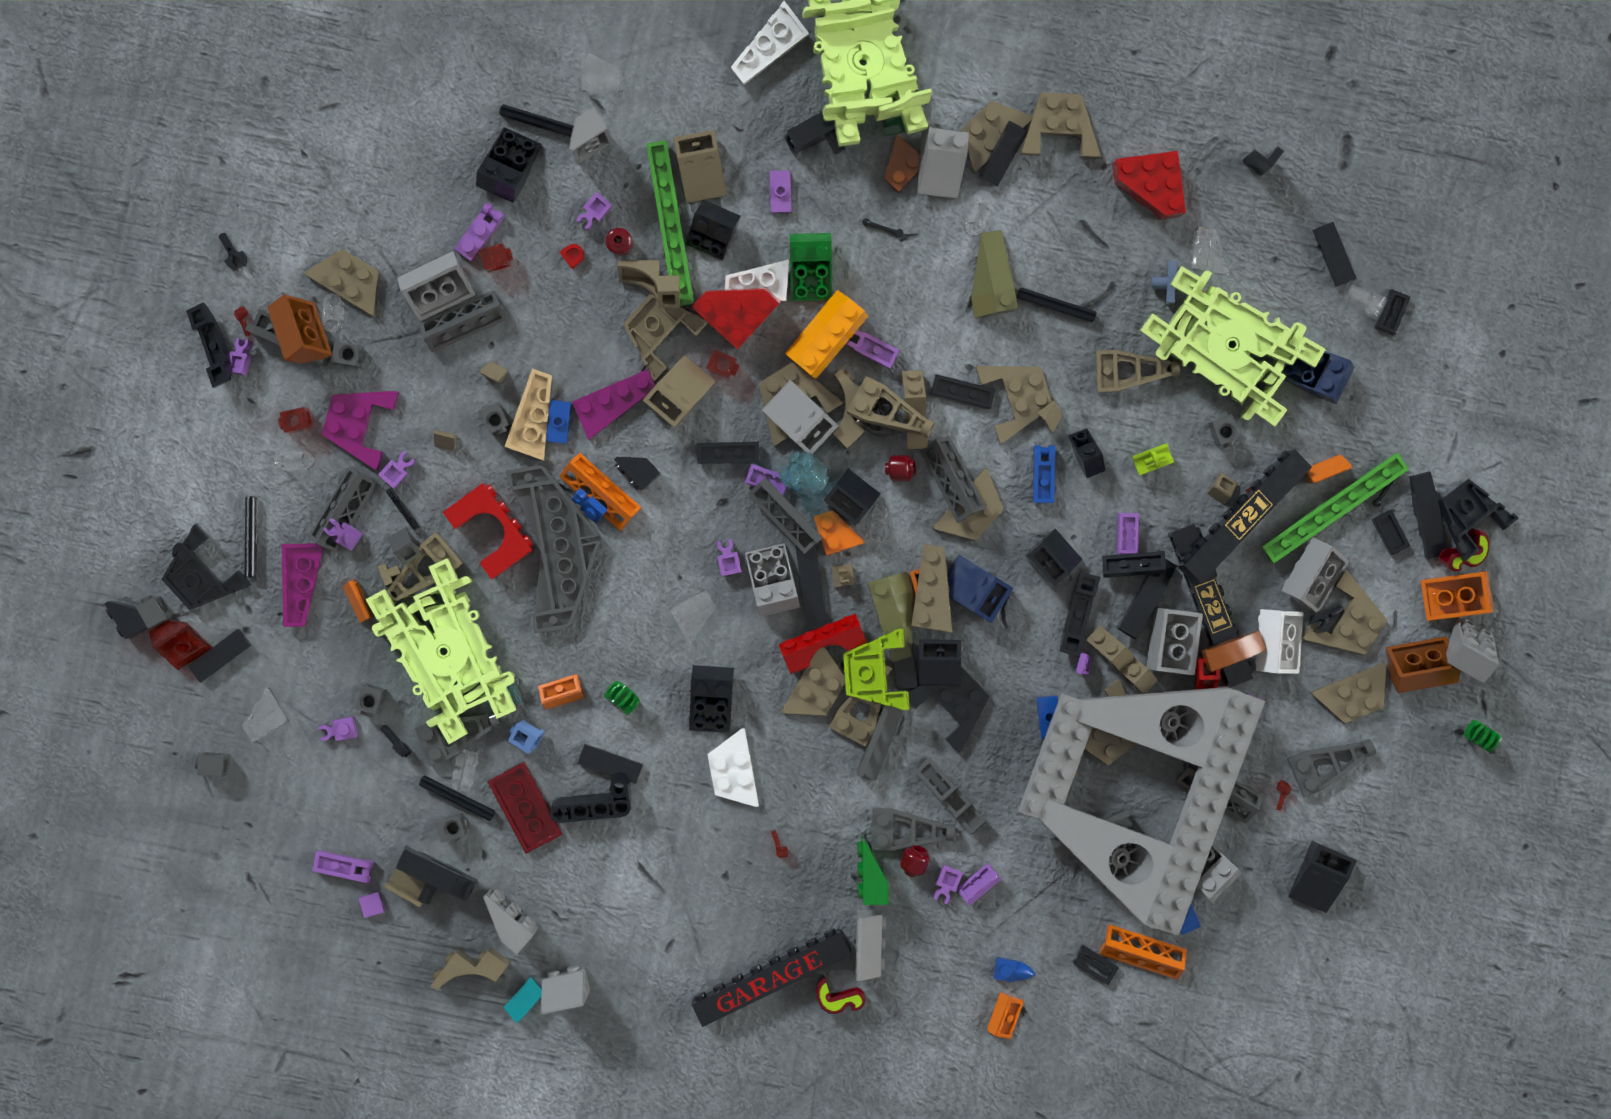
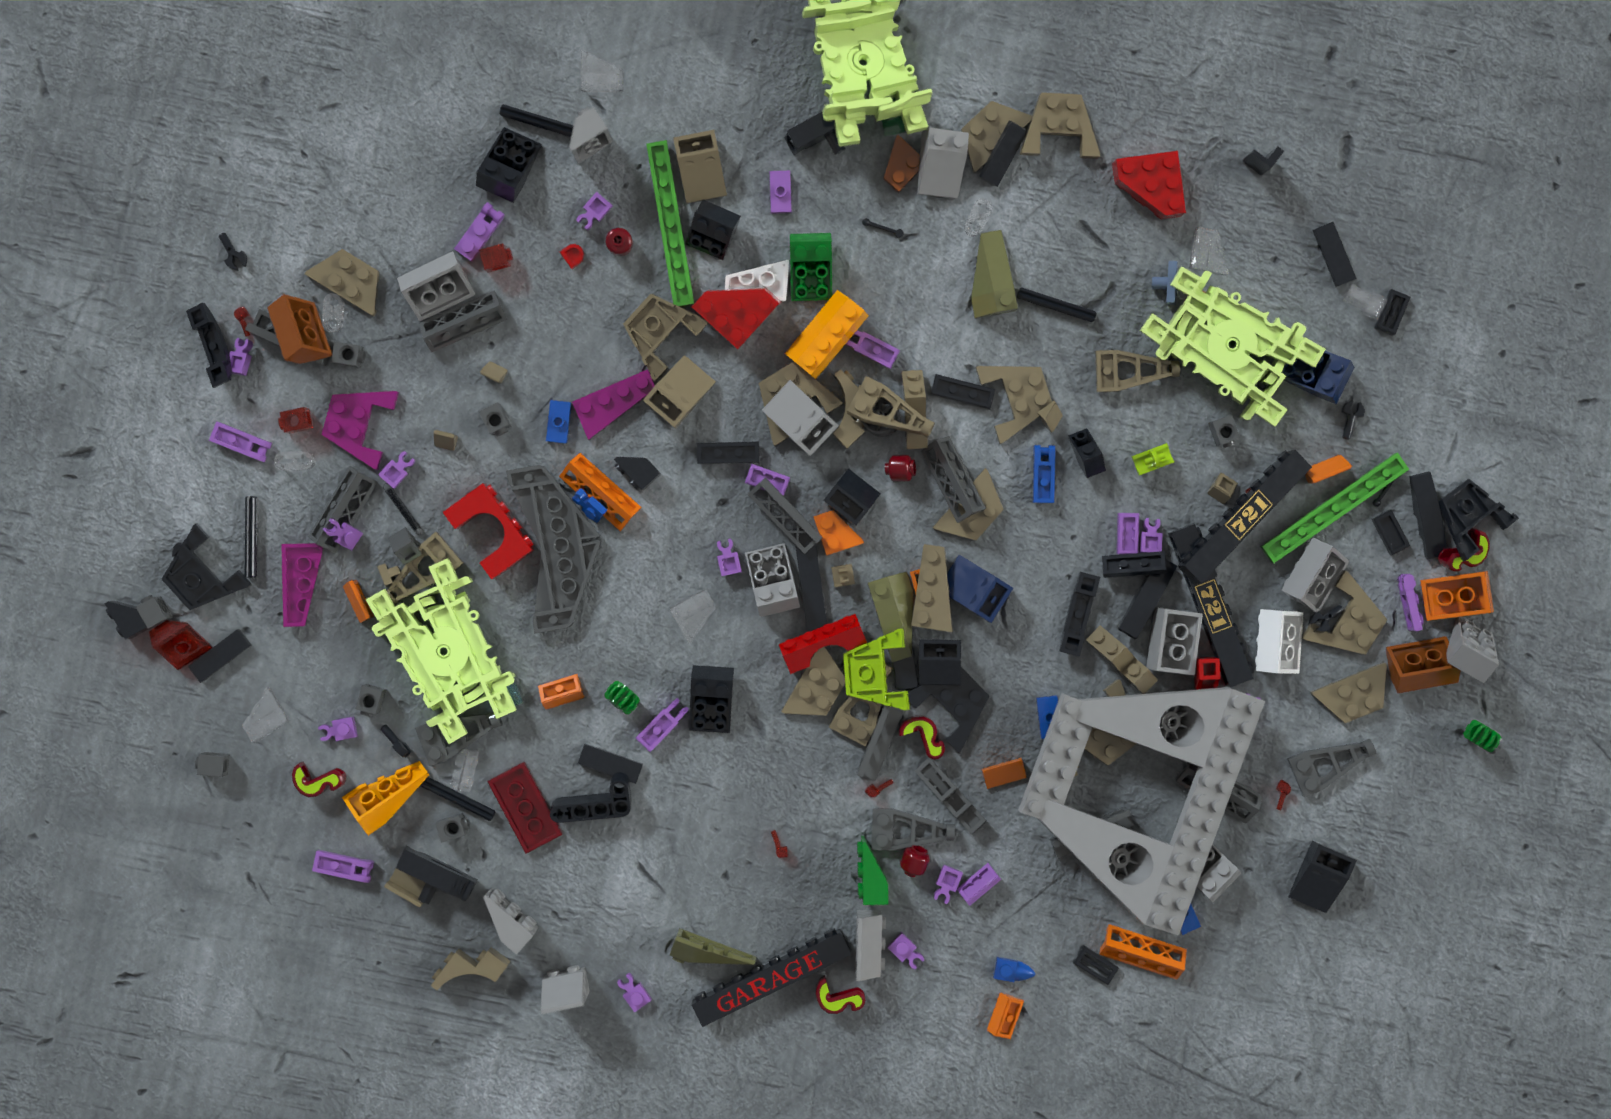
medium lavender tile [359,891,385,918] -> none
teal slope [503,977,542,1024] -> none
tan wing [504,369,552,461] -> none
medium blue brick [508,720,545,754] -> none
dark tan arch [618,260,680,308] -> none
clear red brick [706,349,739,380] -> none
white wing [707,728,759,807] -> none
white wing [731,1,809,85] -> none
clear light blue brick [780,451,829,500] -> none
black slope [1024,528,1082,587] -> none
medium lavender tile [1076,653,1093,675] -> none
dark orange slope [1202,630,1266,671] -> none
none -> medium lavender plate [209,421,272,462]
none -> dark red animal [292,762,346,797]
none -> light orange wedge [342,761,429,836]
none -> medium lavender plate [617,972,652,1012]
none -> medium lavender hinge [636,698,690,752]
none -> olive wedge [670,928,756,965]
none -> clear red hand [865,779,894,797]
none -> medium lavender plate [887,932,924,970]
none -> animal [899,715,945,760]
none -> orange slope [981,758,1027,789]
none -> medium lavender plate [1139,518,1163,553]
none -> black bar [1341,400,1365,440]
none -> medium lavender hinge [1398,574,1424,631]

